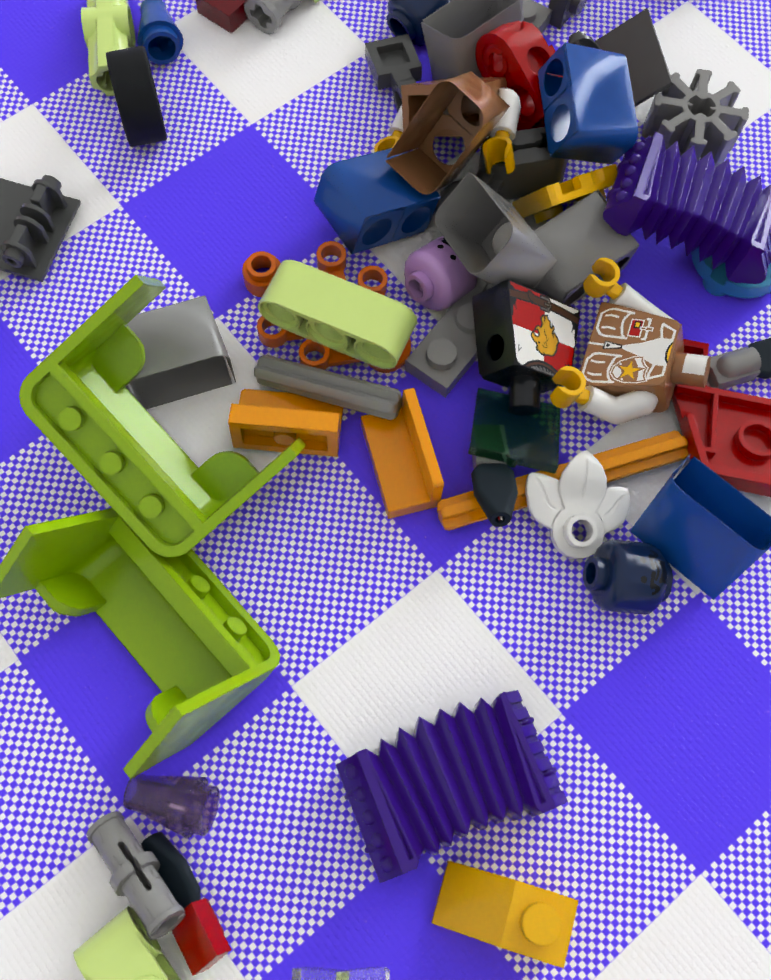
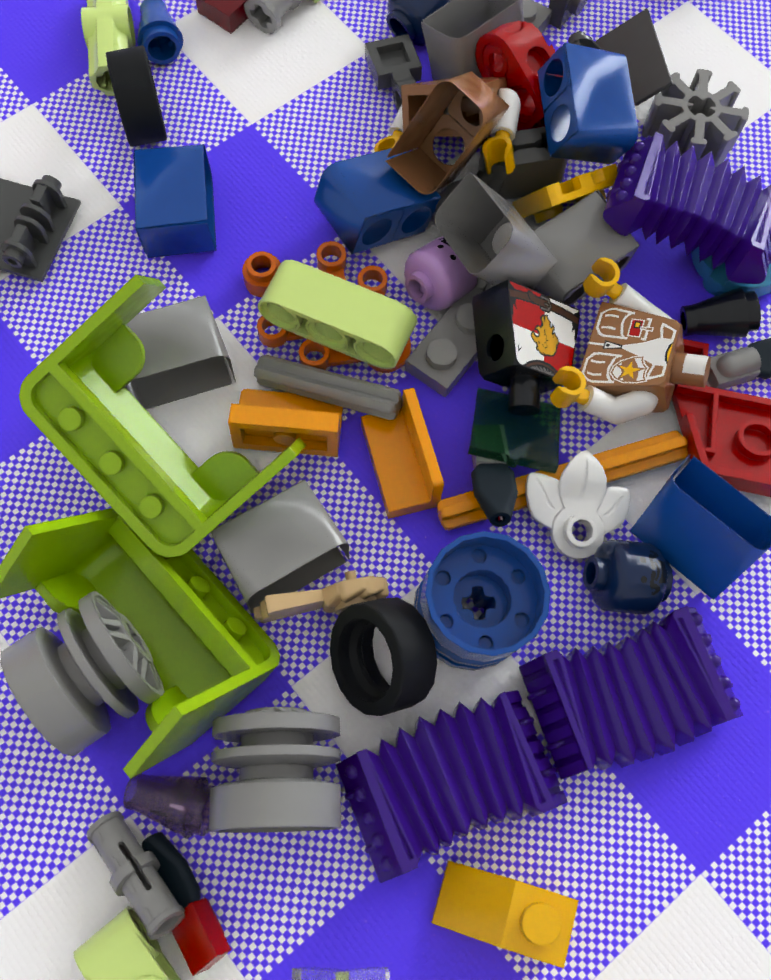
none -> light grey wheel [0,591,165,757]
none -> blue piece [133,144,216,258]
none -> light grey wheel [209,707,341,833]
none -> light grey piece [211,480,350,613]
none -> tan piece [253,570,389,623]
none -> black tyre [330,597,437,716]
none -> blue wheel [413,531,551,671]
none -> dark purple piece [518,606,743,780]
none -> black cone [680,287,761,337]

